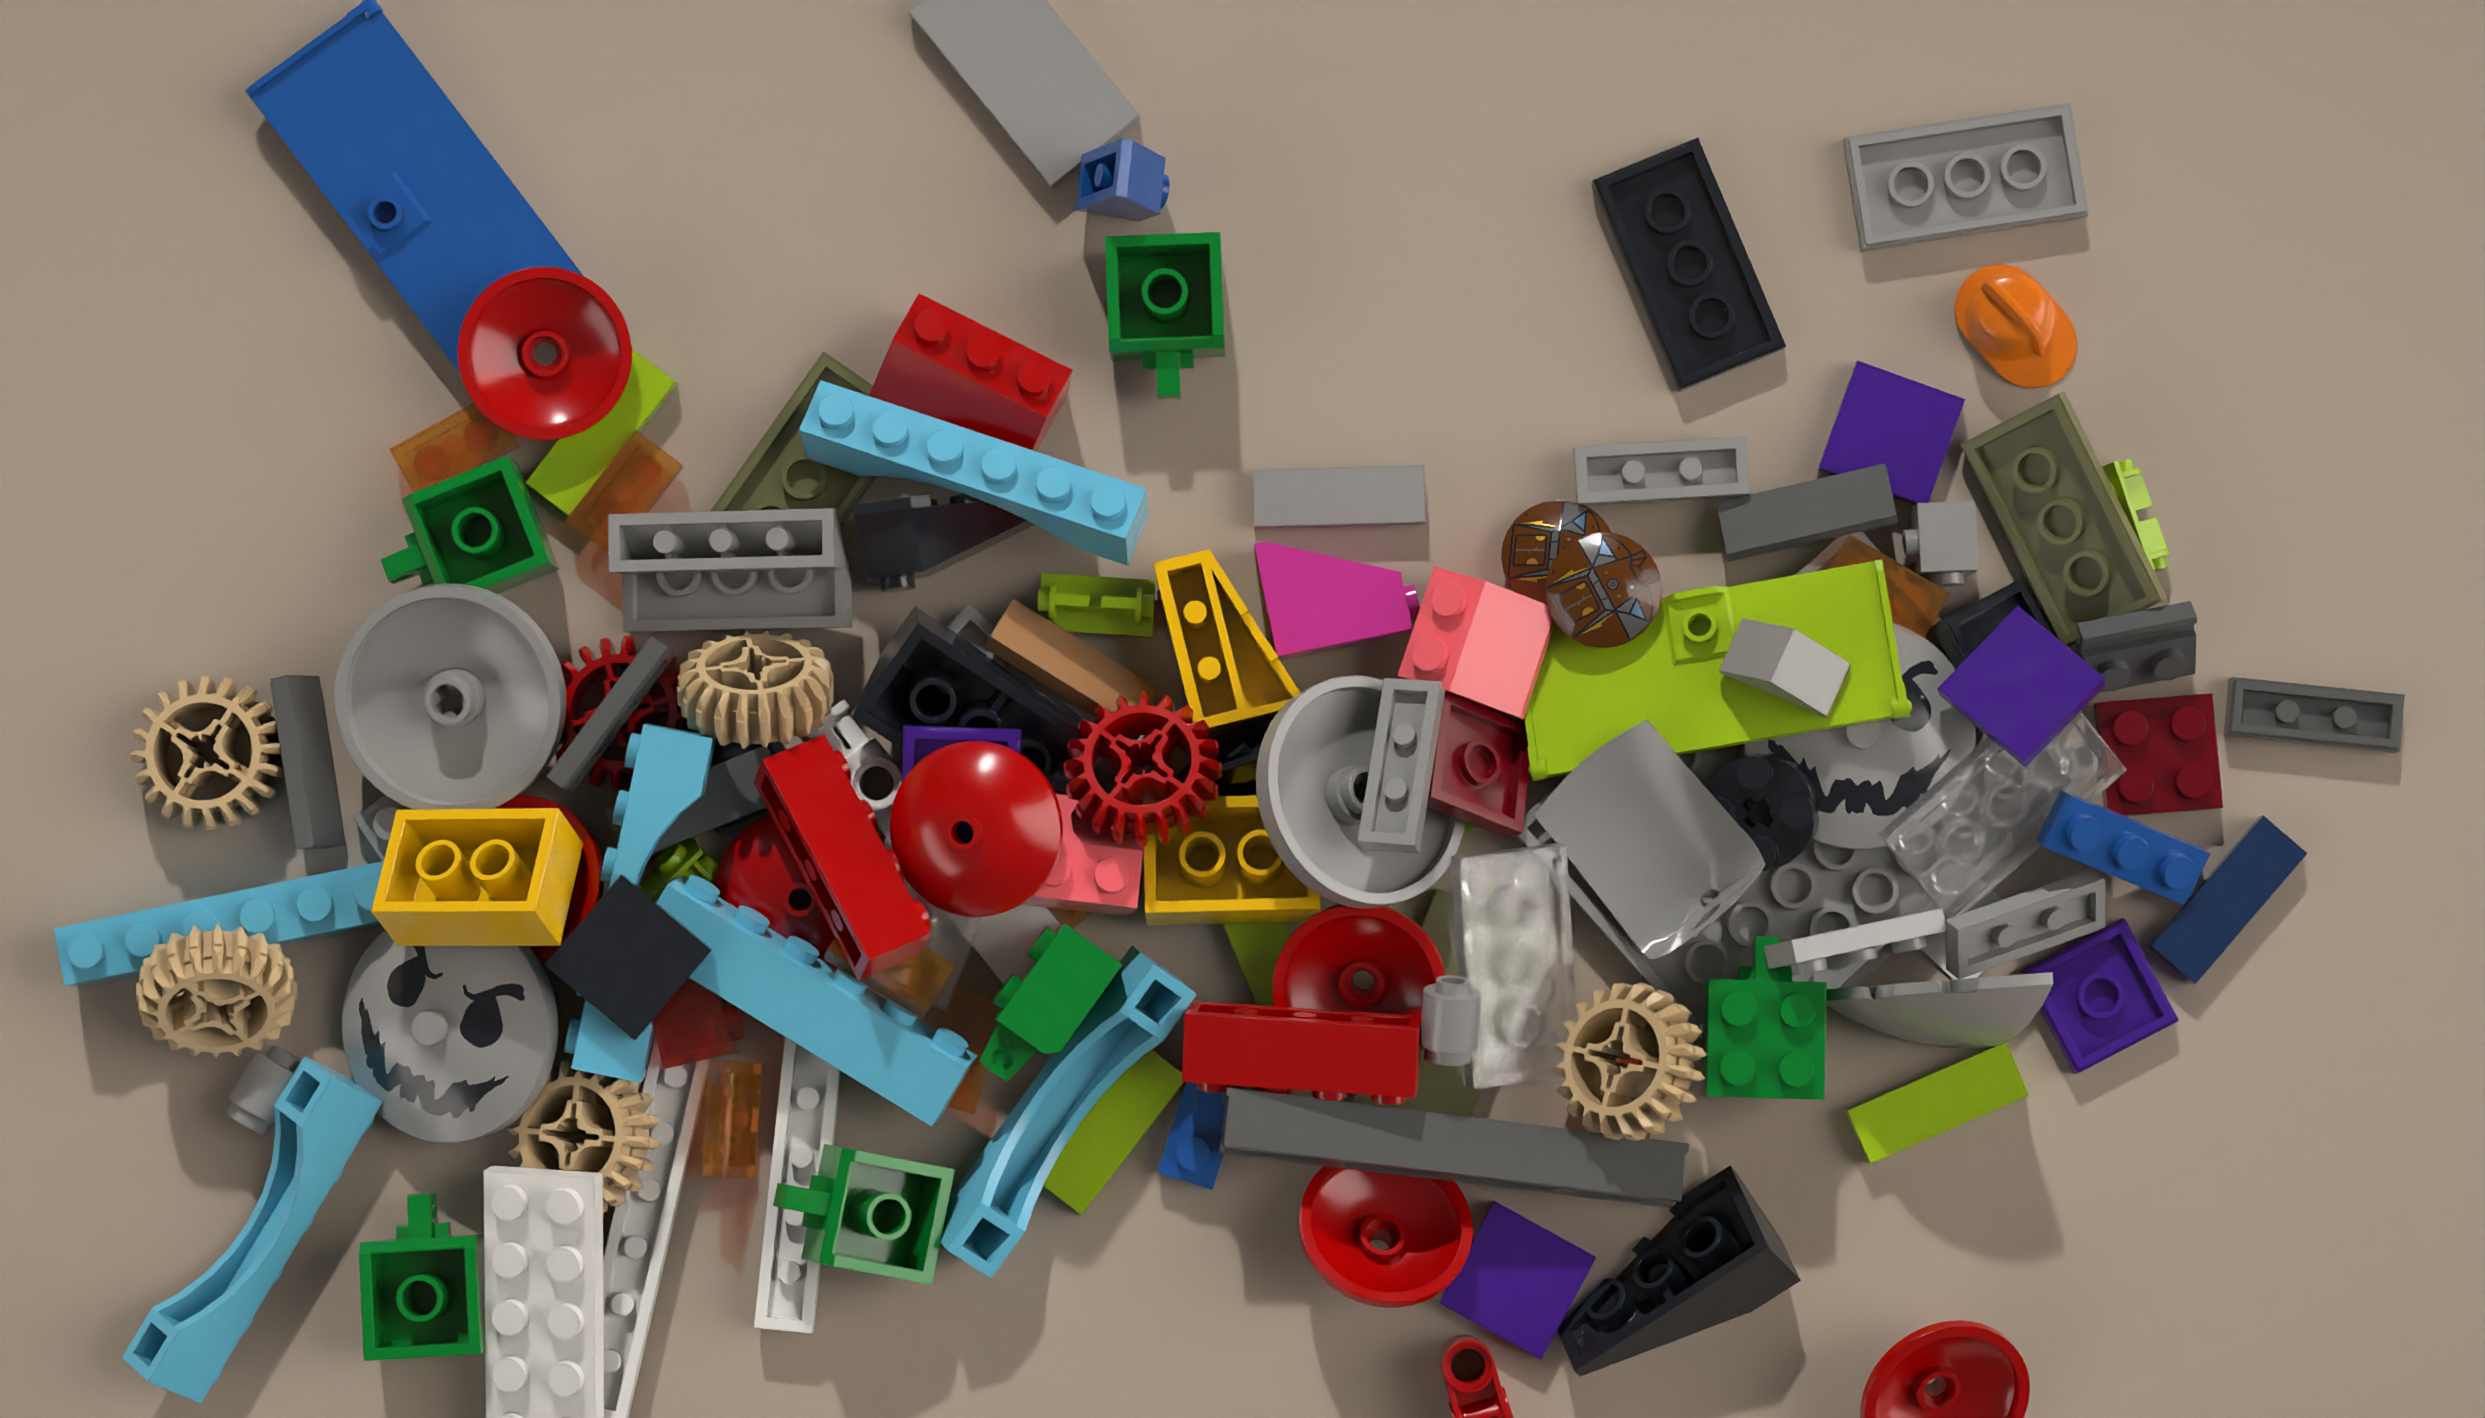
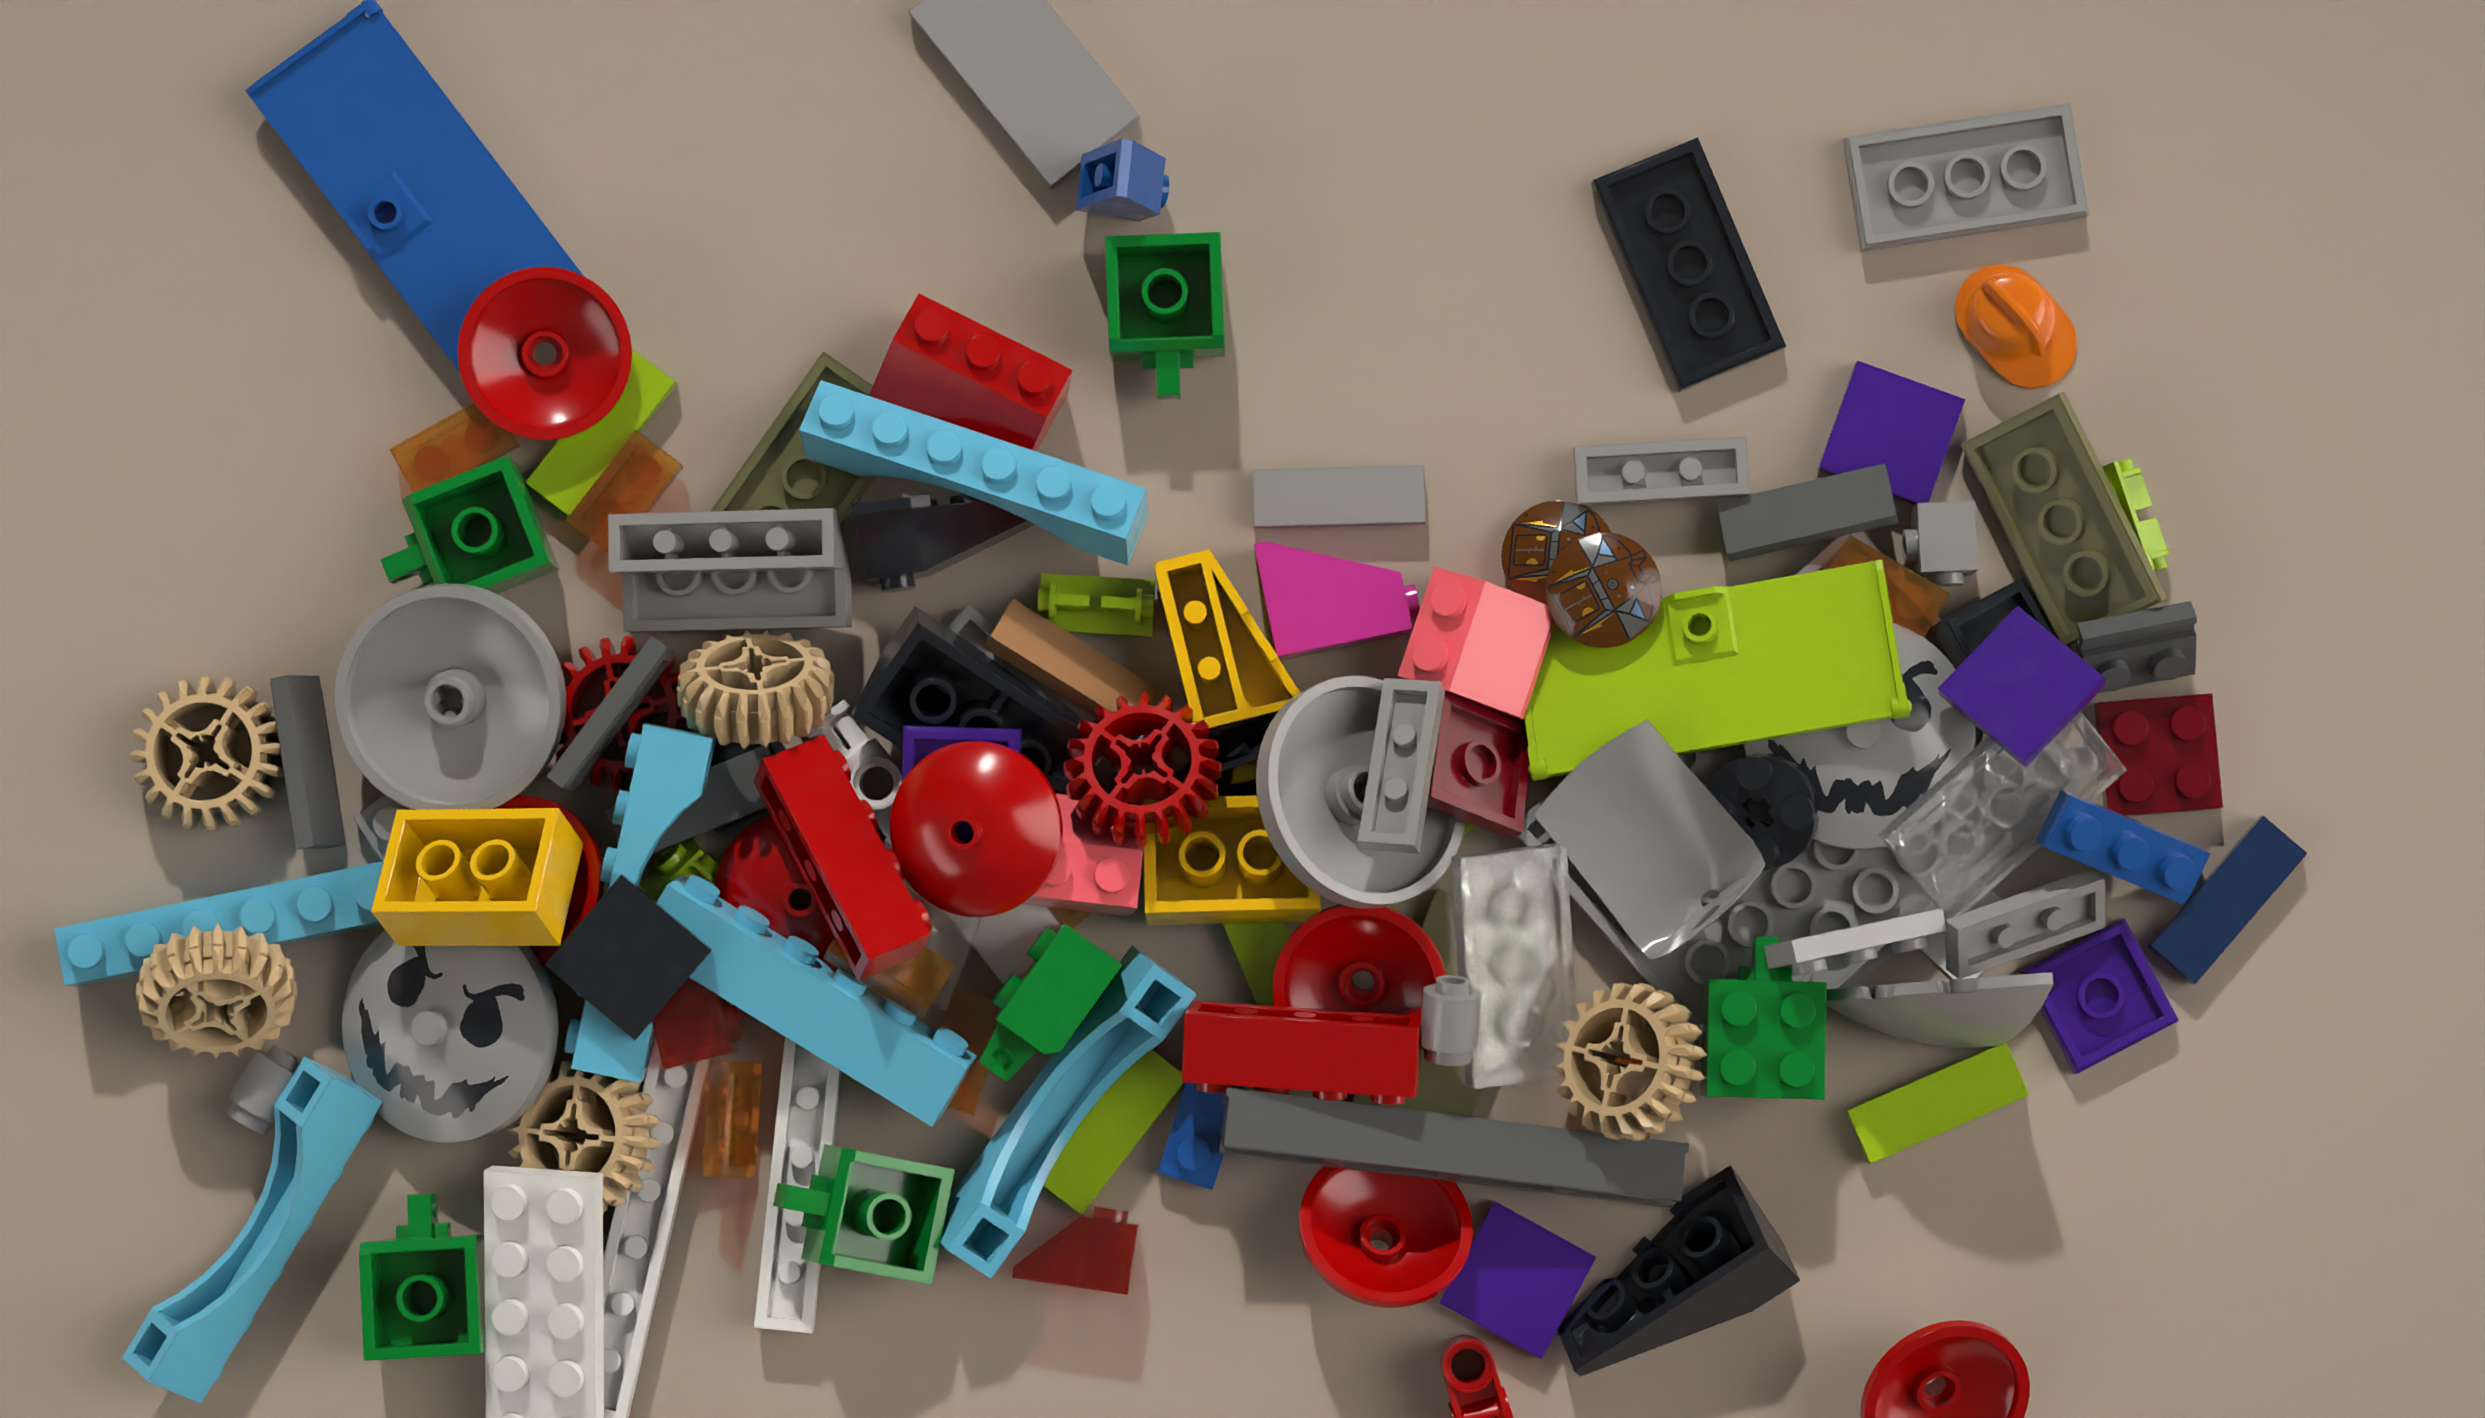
light grey slope [1719,618,1850,718] -> none
dark grey tile [2224,677,2405,753] -> none
none -> clear red slope [1012,1206,1139,1295]

